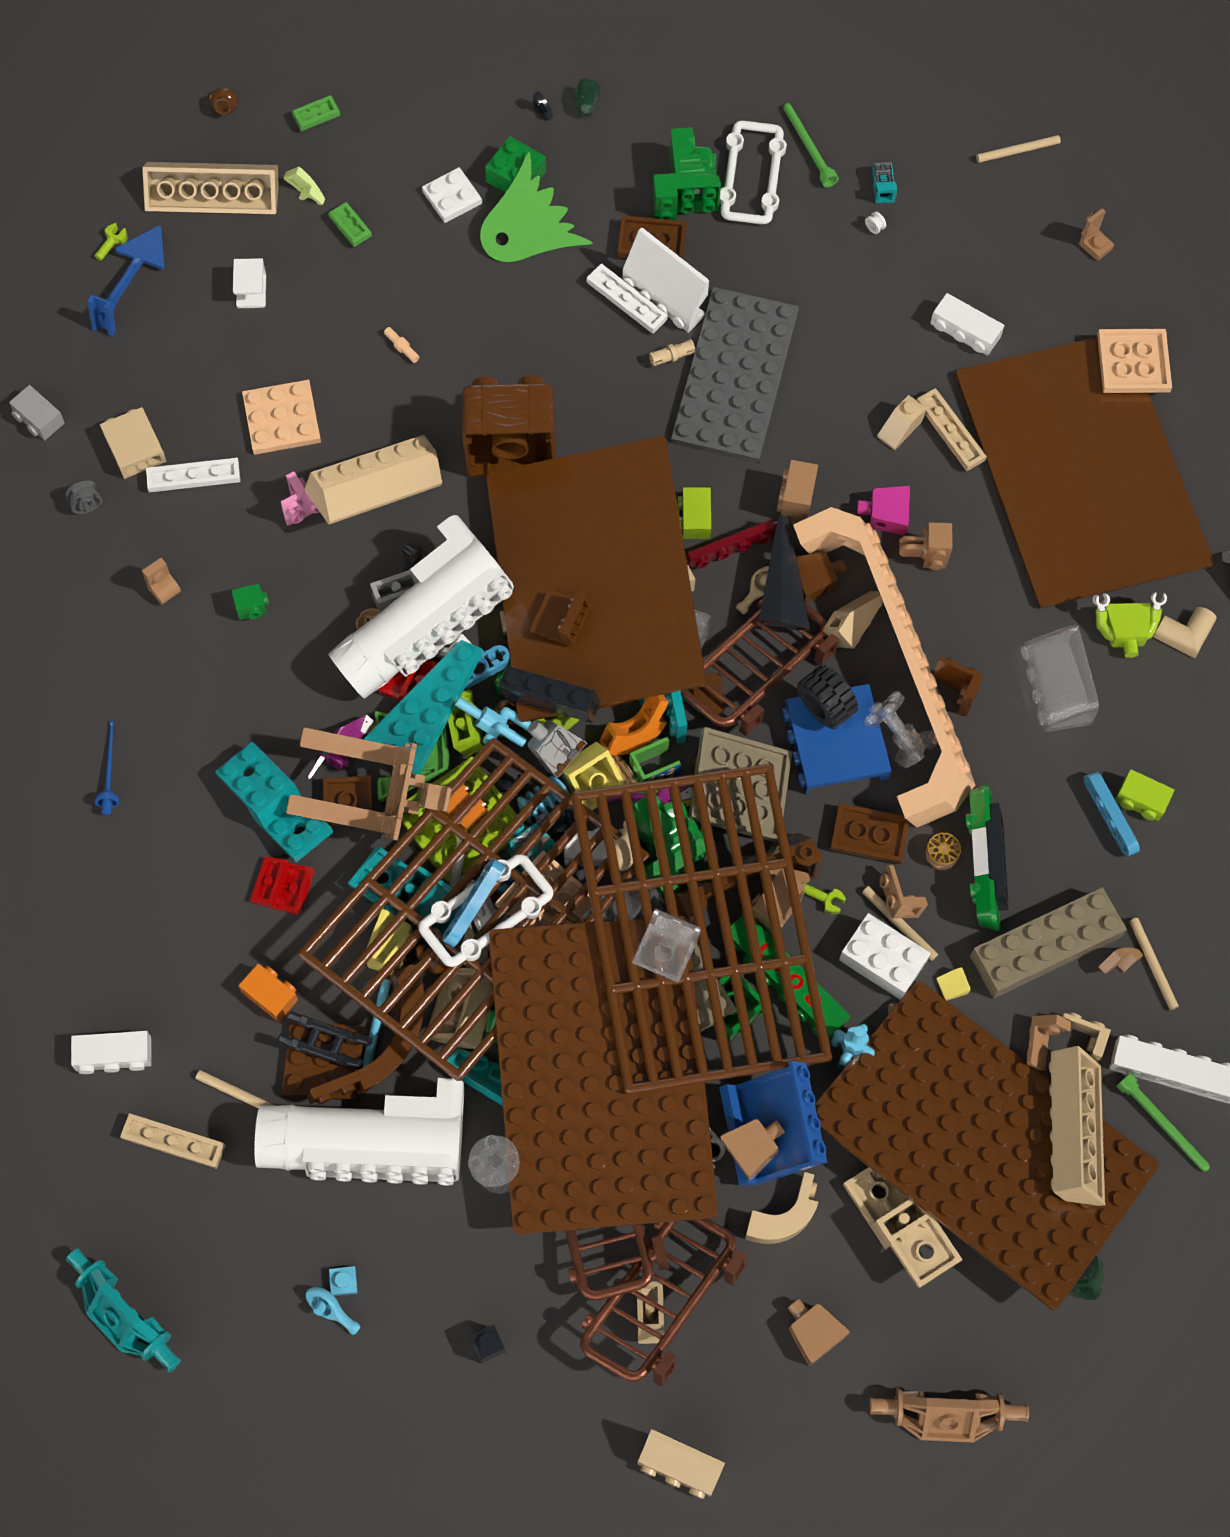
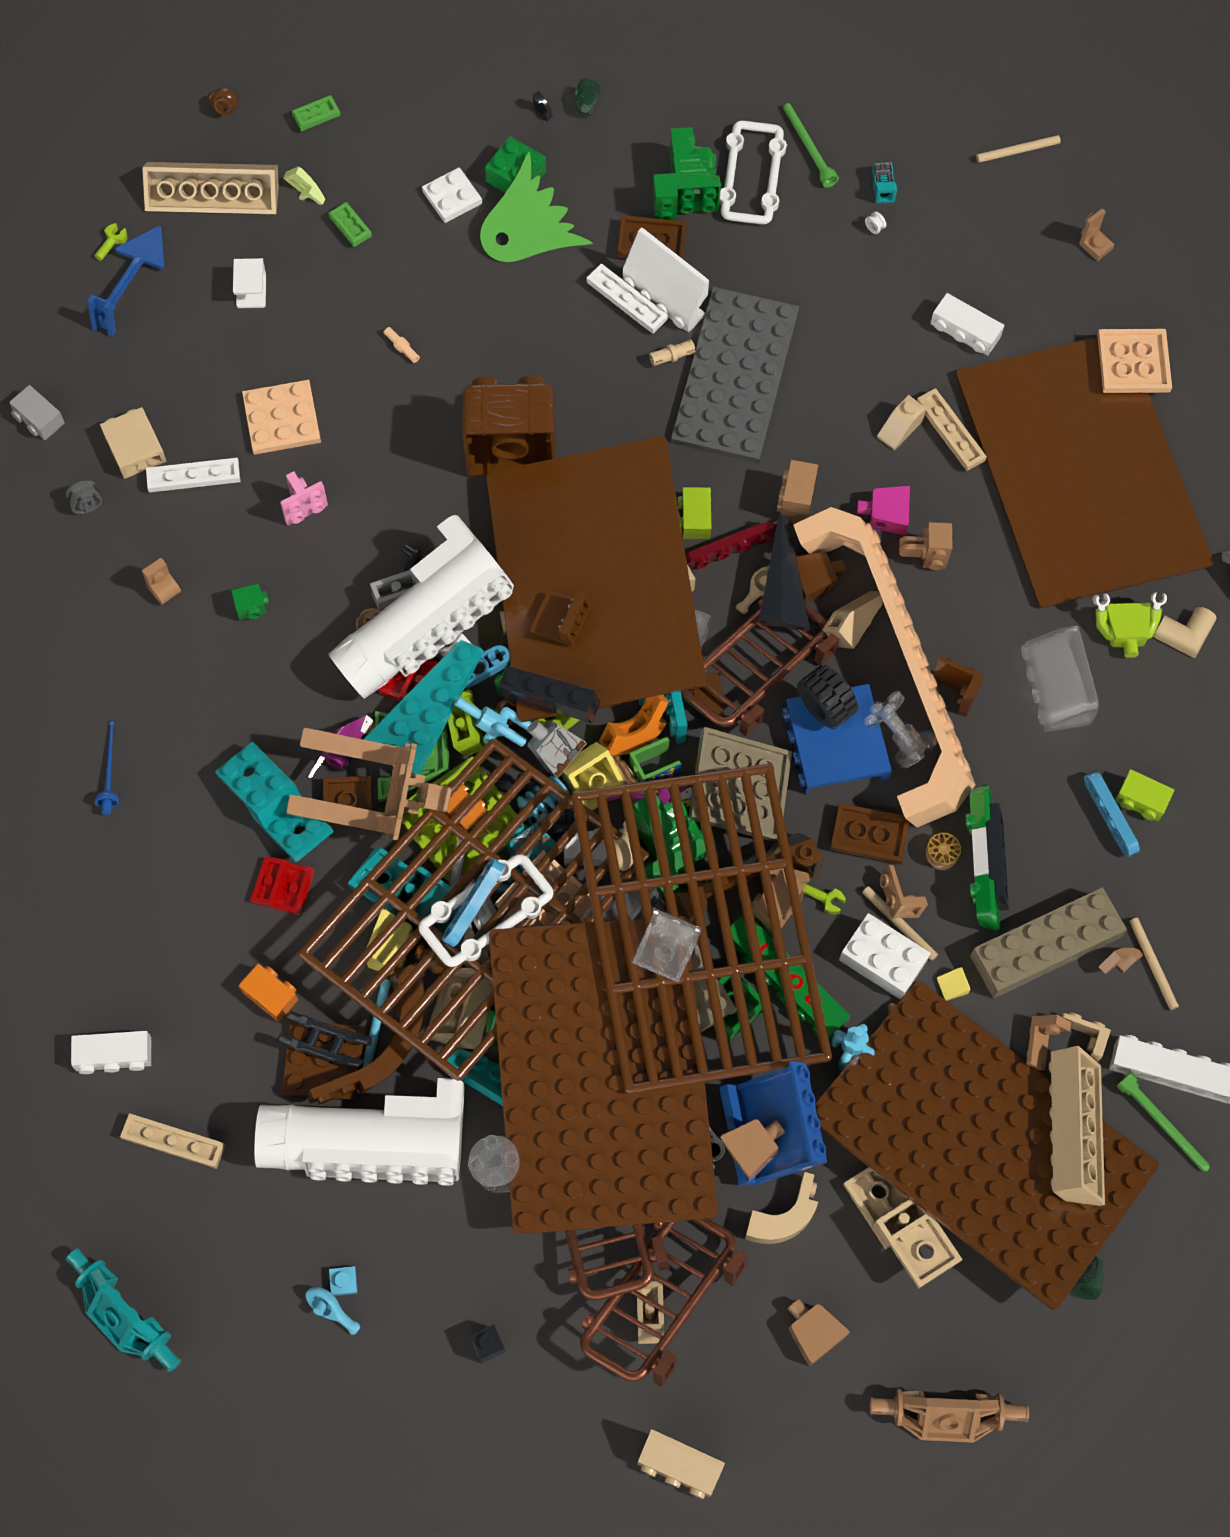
tan bar [196,1070,276,1109] -> none
tan slope [304,435,442,524] -> none

